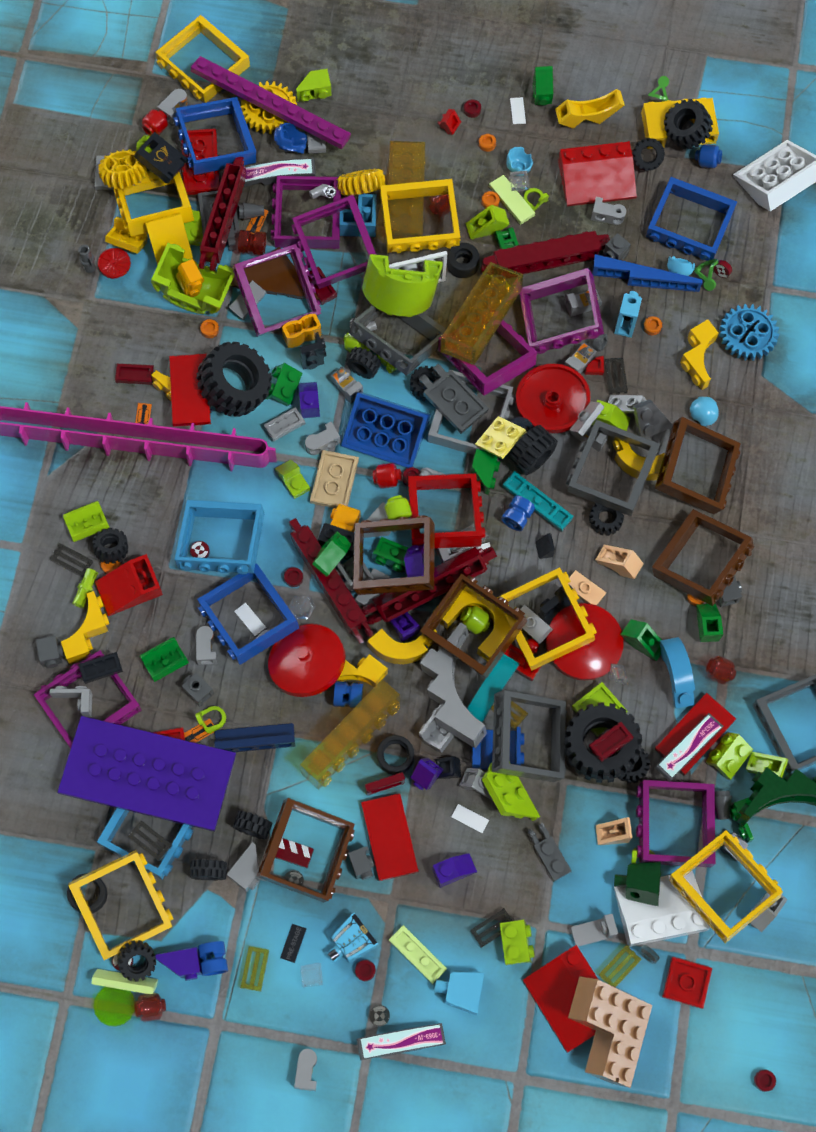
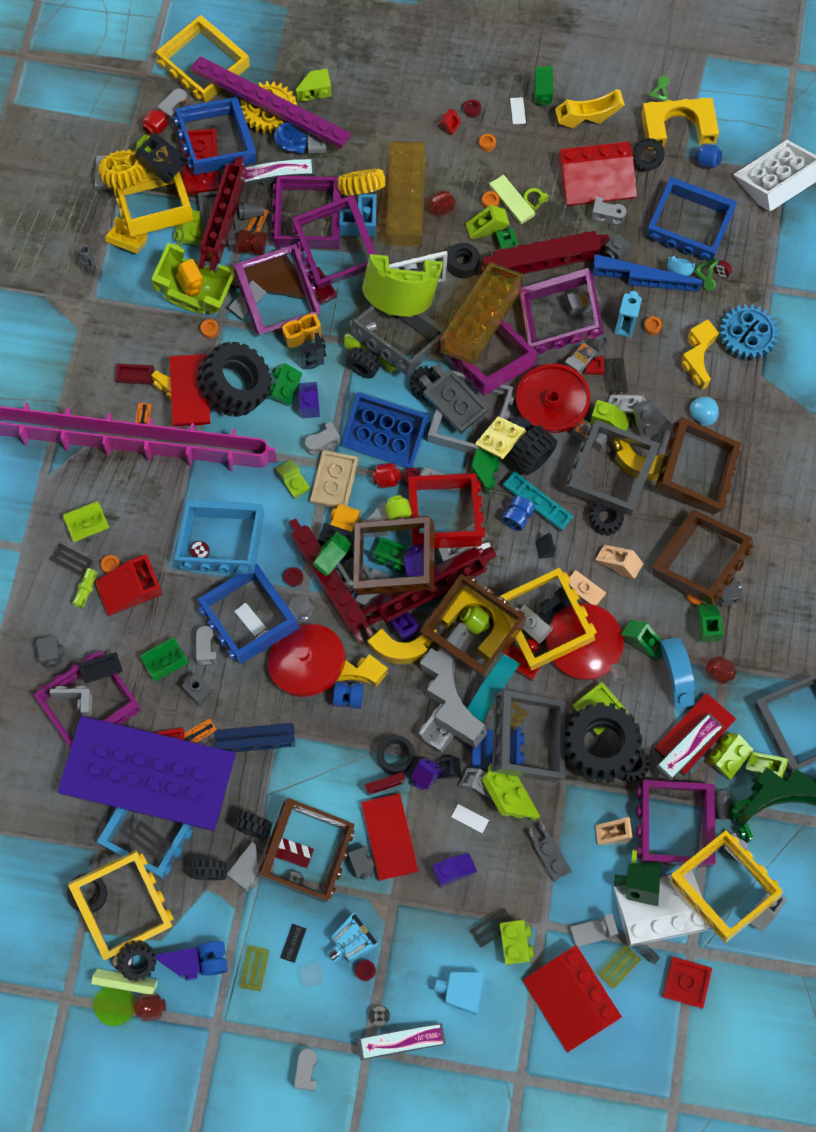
yellow arch [61,591,110,664] -> none
black tyre [93,528,128,564] -> none
red wheel [98,248,131,278] -> none
yellow tile [145,213,193,265] -> none
lime piece [195,706,226,733] -> none
light grey plate [264,407,306,442] -> none
clear yellow brick [300,679,400,790] -> none
light grey arm [309,184,336,199] -> none
light grey leg [330,367,363,404] -> none
yellow window [380,179,460,254] -> none
yellowish green tile [389,925,447,985] -> none
medium azure hair [506,147,533,175] -> none
clear tile [509,171,530,192] -> none
medium nougat piece [568,977,652,1088] -> none
light grey plate [569,401,604,436] -> none
dark red tile [589,722,634,762] -> none
black tyre [664,99,713,149] -> none
dark red tile [754,1070,776,1092] -> none

